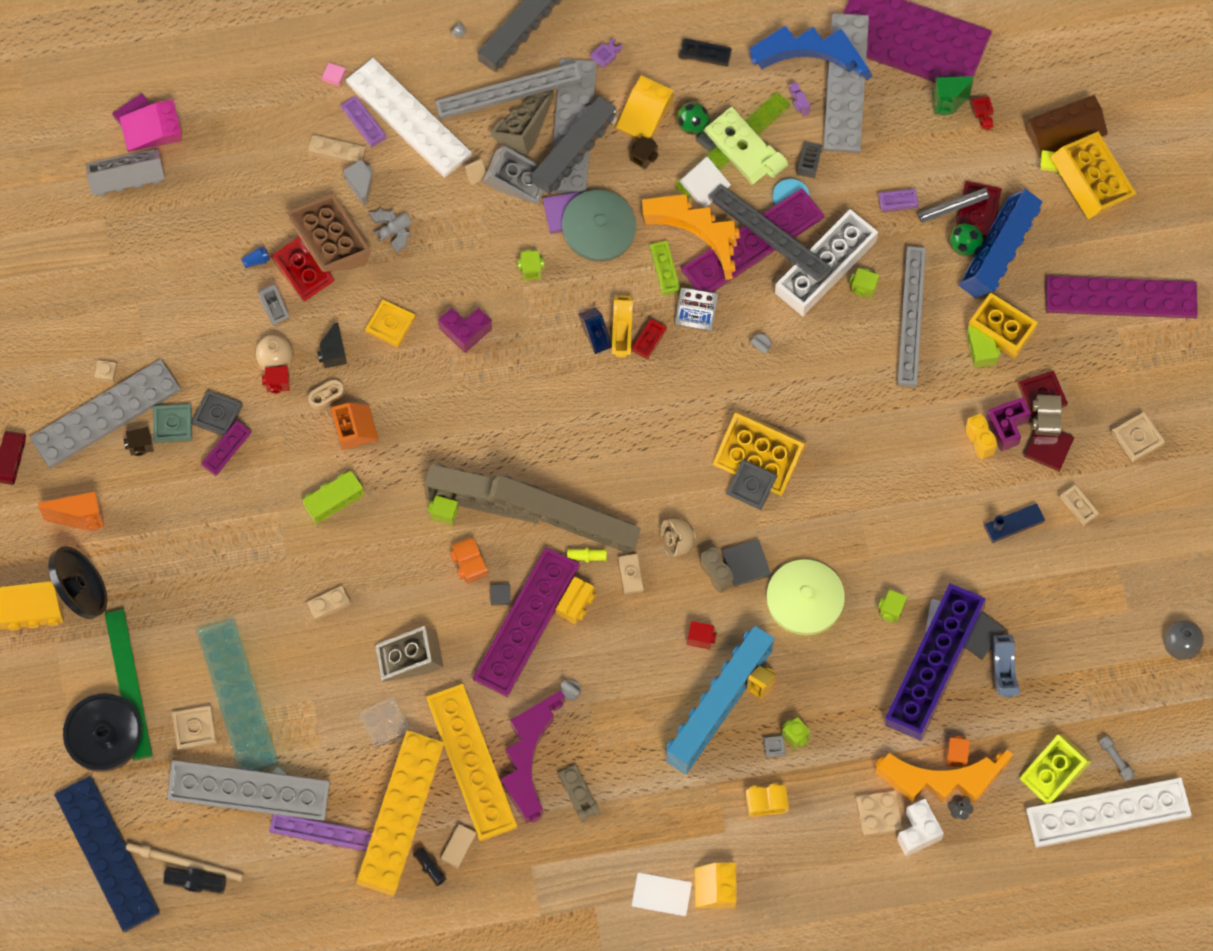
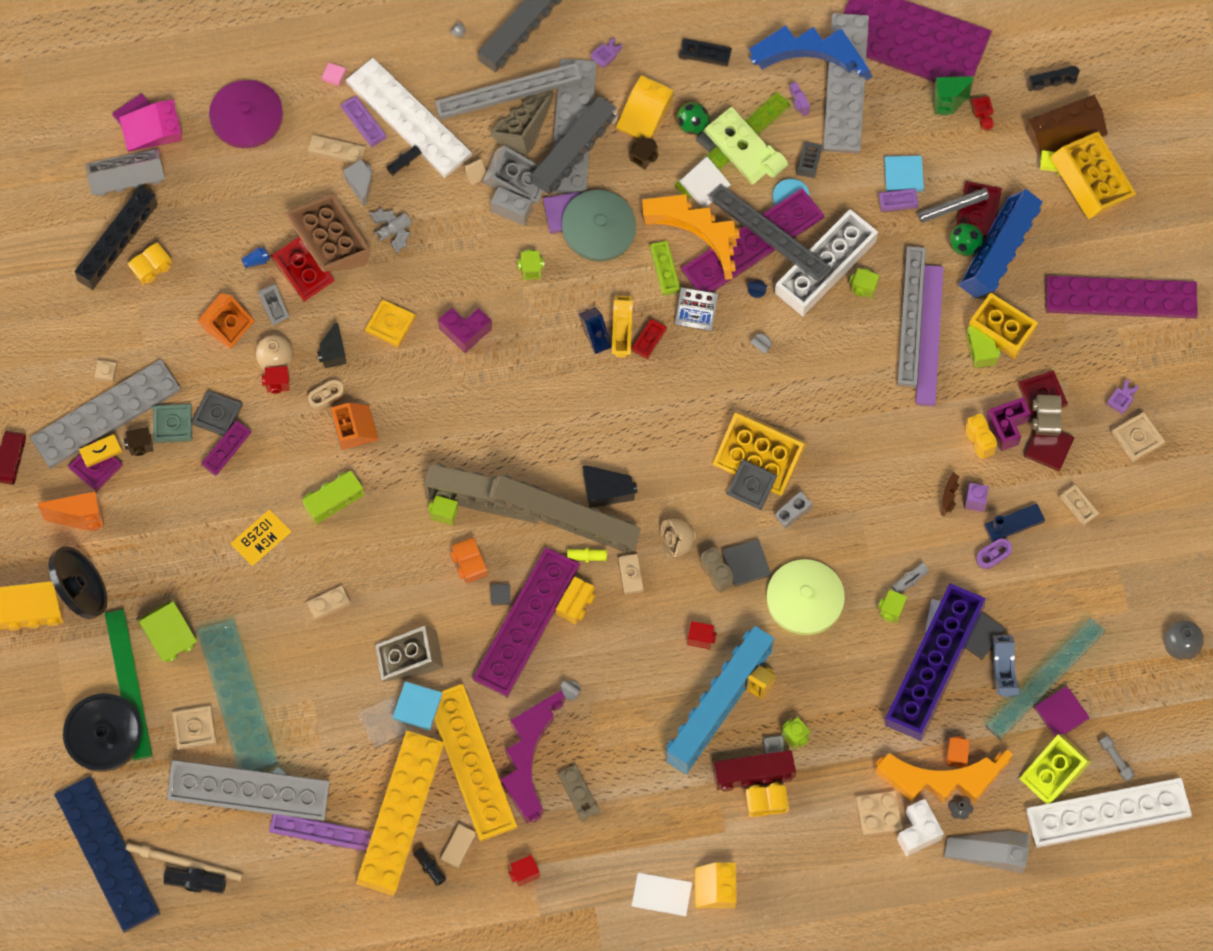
none -> magenta tile [68,440,123,492]
none -> black brick [74,187,158,290]
none -> yellow tile [79,434,122,468]
none -> yellow brick [128,242,173,285]
none -> lime slope [136,600,197,663]
none -> orange slope [197,293,254,348]
none -> magenta dish [209,80,283,148]
none -> yellow sticker [230,510,291,566]
none -> black pin [386,145,422,176]
none -> medium azure tile [392,682,443,731]
none -> light grey brick [491,187,533,226]
none -> red brick [508,854,540,887]
none -> black slope [582,465,638,508]
none -> dark red brick [713,750,796,792]
none -> dark blue plate [748,280,767,298]
none -> light grey leg [775,491,813,528]
none -> medium azure tile [884,156,924,192]
none -> light grey pin [891,563,929,594]
none -> medium lavender tile [916,265,943,406]
none -> reddish brown slope [941,472,960,517]
none -> light grey wedge [944,831,1030,874]
none -> medium lavender brick [965,483,989,512]
none -> medium lavender plate [976,539,1012,569]
none -> clear light blue plate [986,618,1105,740]
none -> black plate [1027,66,1080,91]
none -> magenta tile [1034,686,1090,737]
none -> medium lavender plate [1107,380,1138,415]

